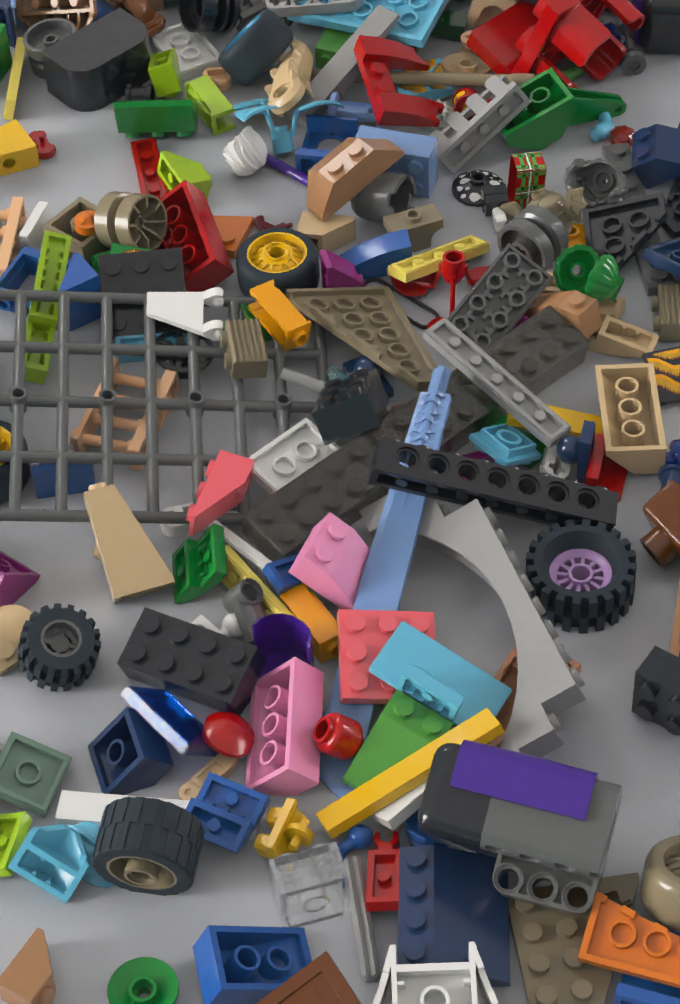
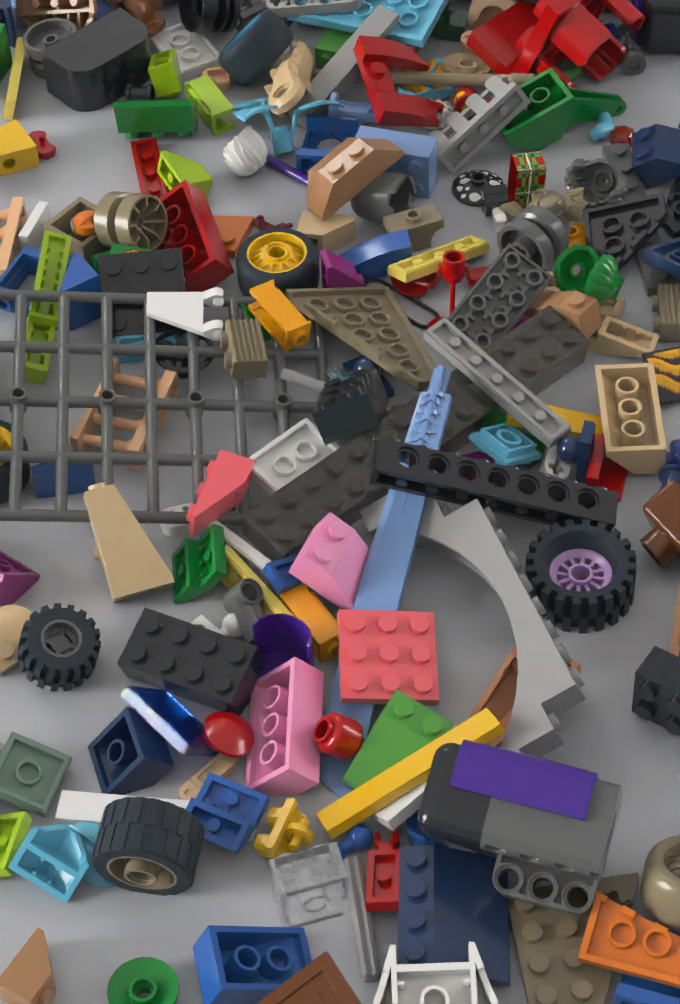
medium azure bracket [369,621,512,727] -> none

